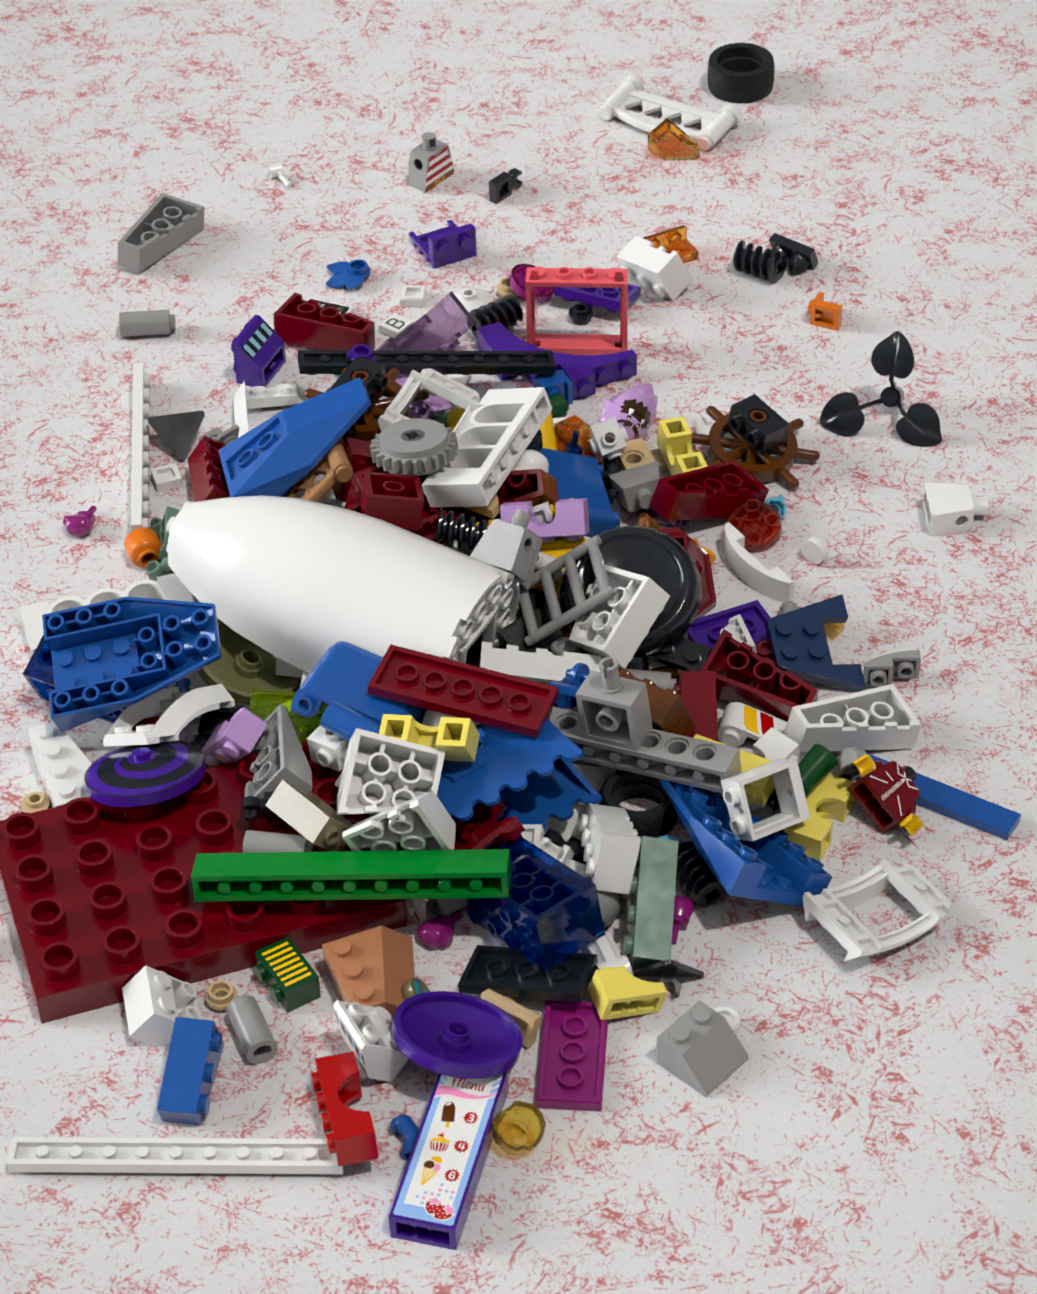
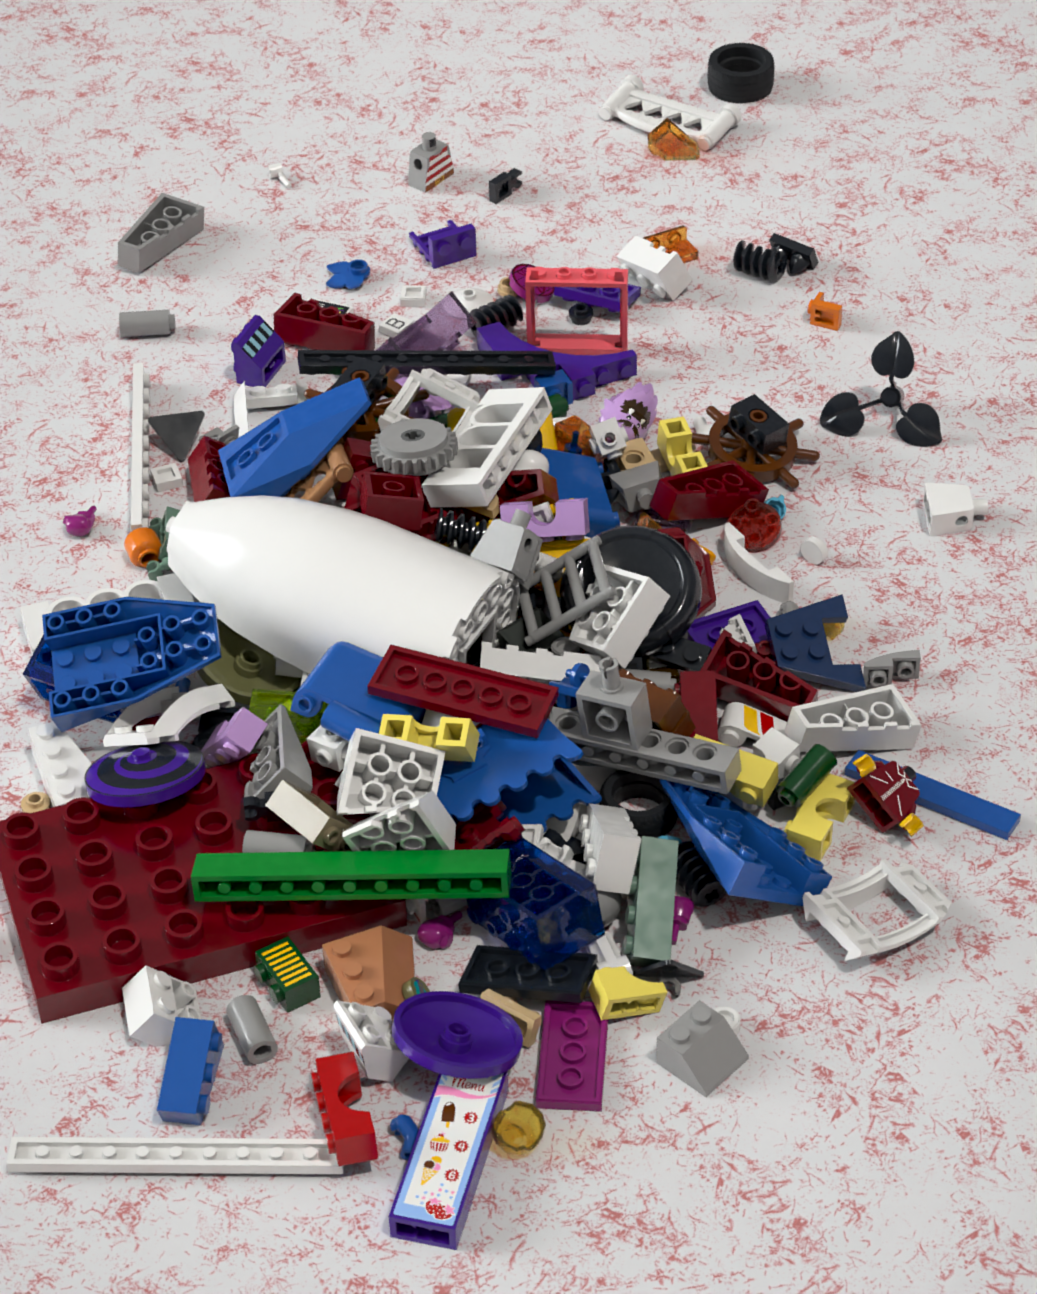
tan plate [206,980,238,1010] -> none
dark purple plate [346,344,376,362] -> none
white window [721,758,810,841] -> none
light grey plate [831,747,866,780] -> none

